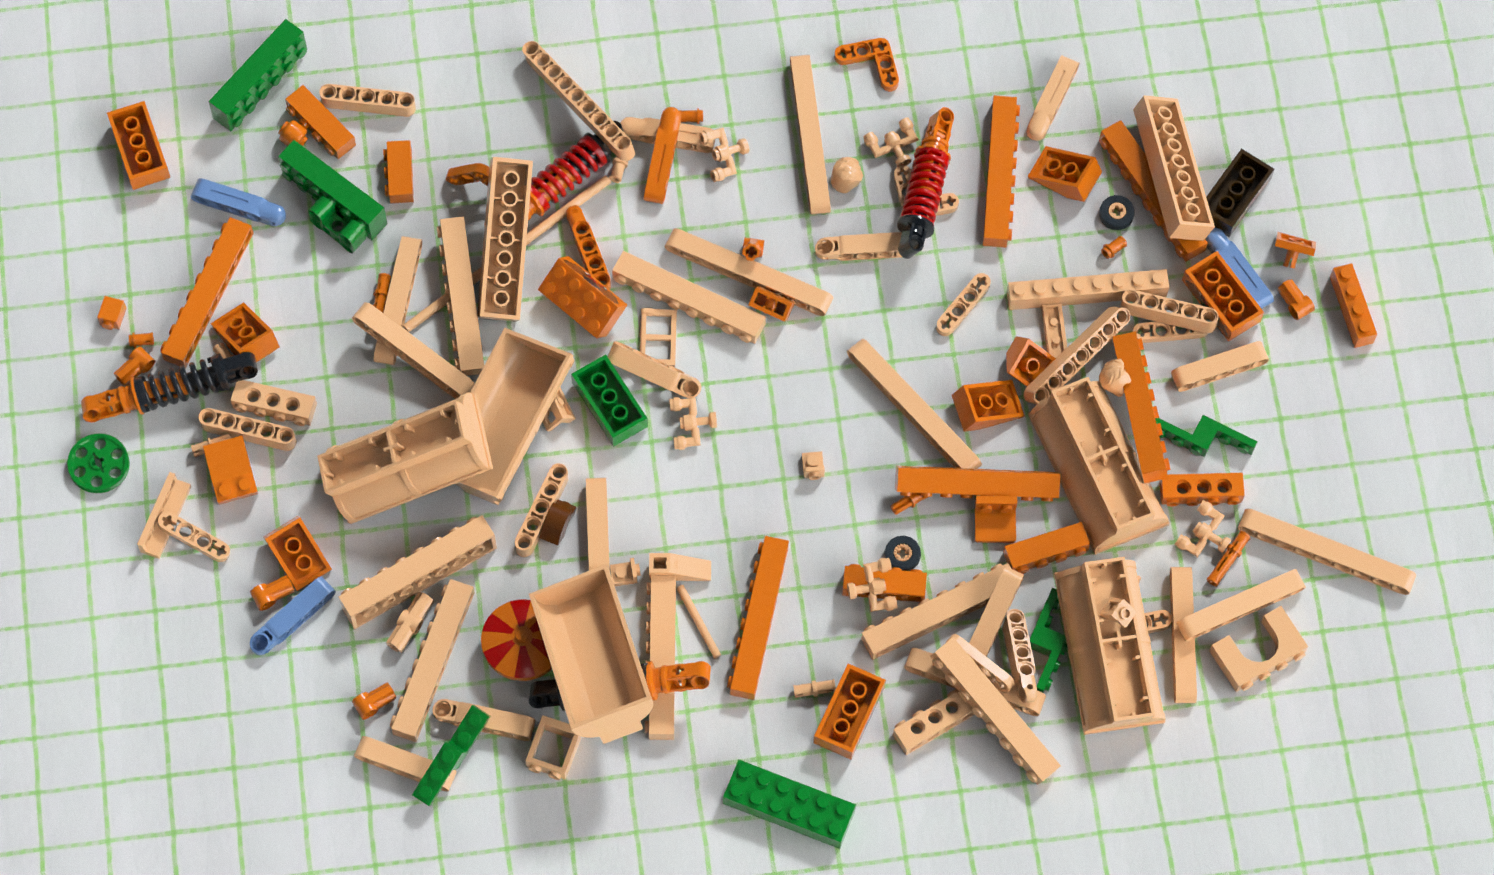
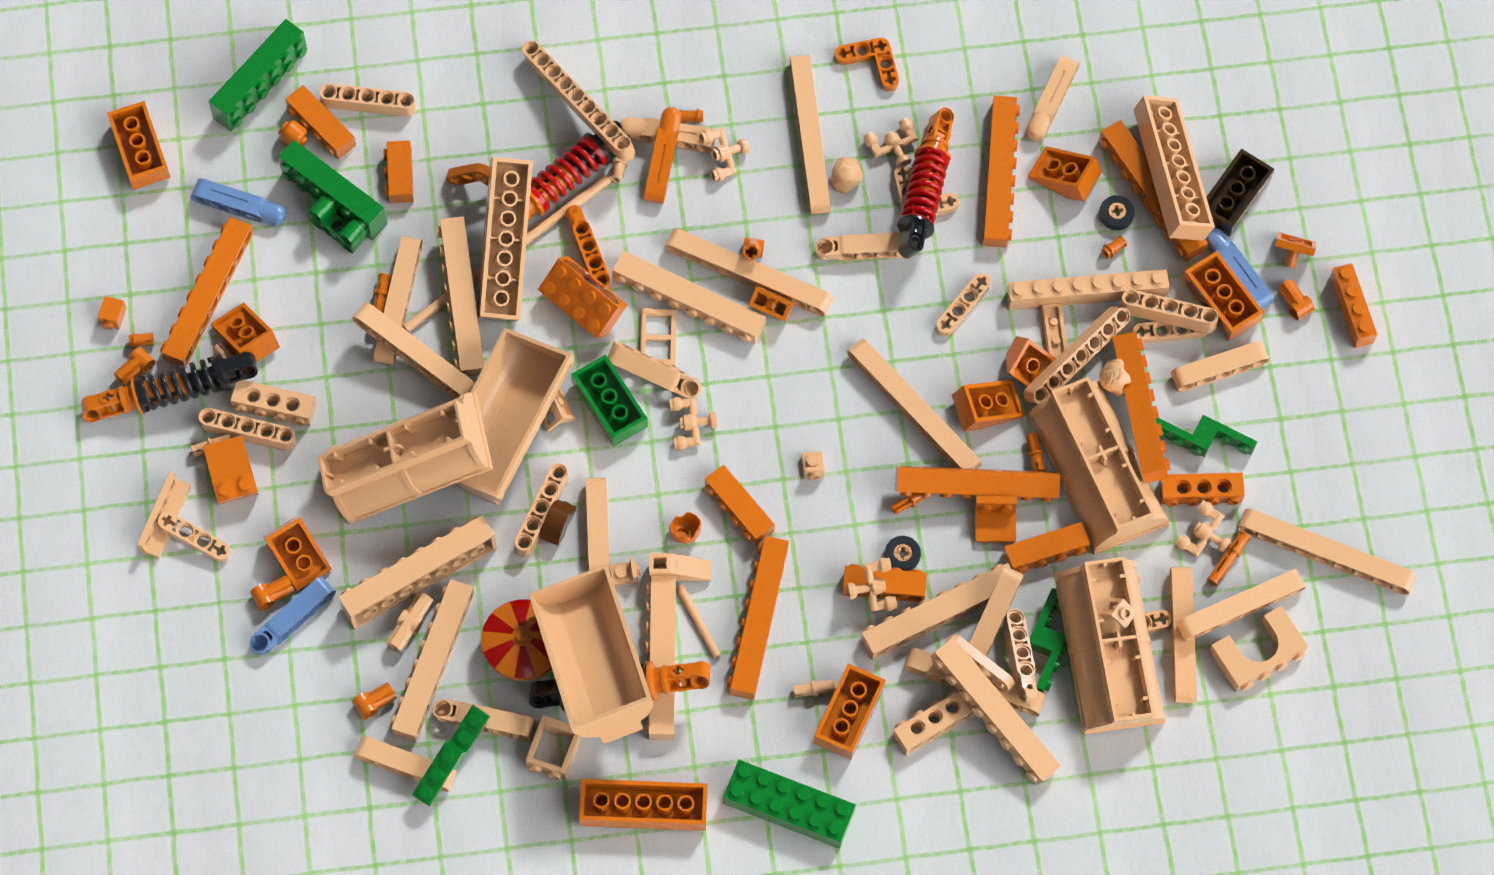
green wedge [67,433,130,493] -> none
none -> orange brick [579,779,708,831]
none -> orange hair [669,512,701,544]
none -> orange brick [704,465,775,546]
none -> orange axle [1026,433,1046,471]

